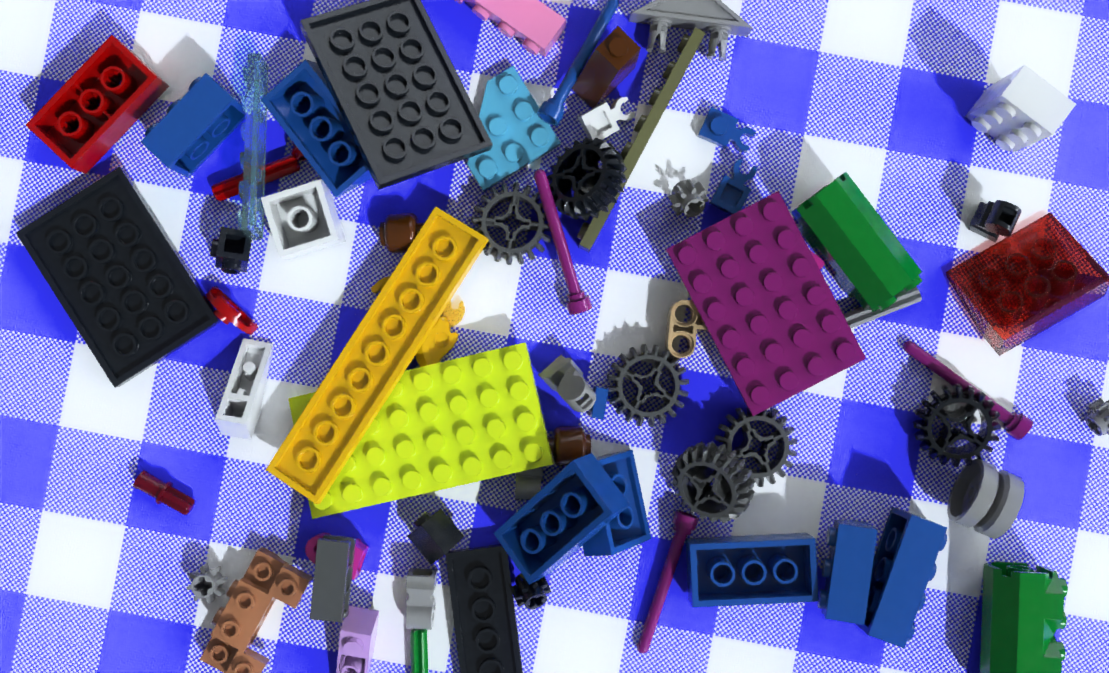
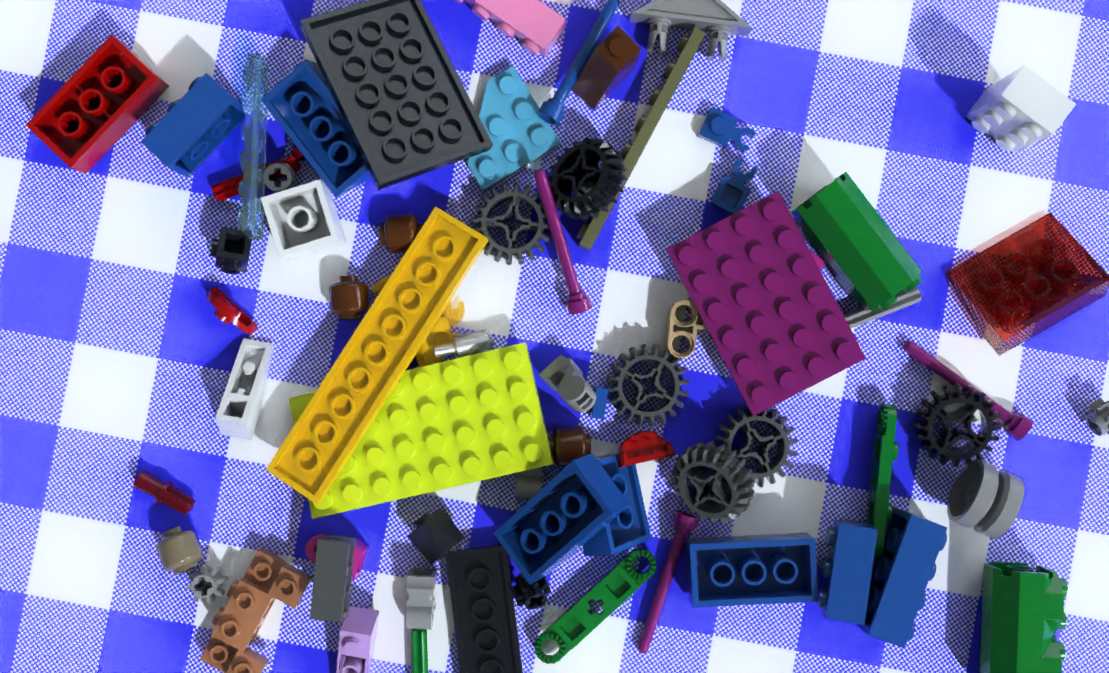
black plate [16,167,222,388] -> none
white plate [578,97,635,140] -> none
light grey gear [668,179,709,218] -> none
black leg [968,200,1022,243] -> none
none -> dark tan head [156,526,203,575]
none -> dark grey bush [263,162,296,192]
none -> reddish brown head [329,275,370,320]
none -> clear piece [433,329,494,358]
none -> green piece [535,548,656,664]
none -> red plate [617,431,676,468]
none -> green piece [866,404,898,558]

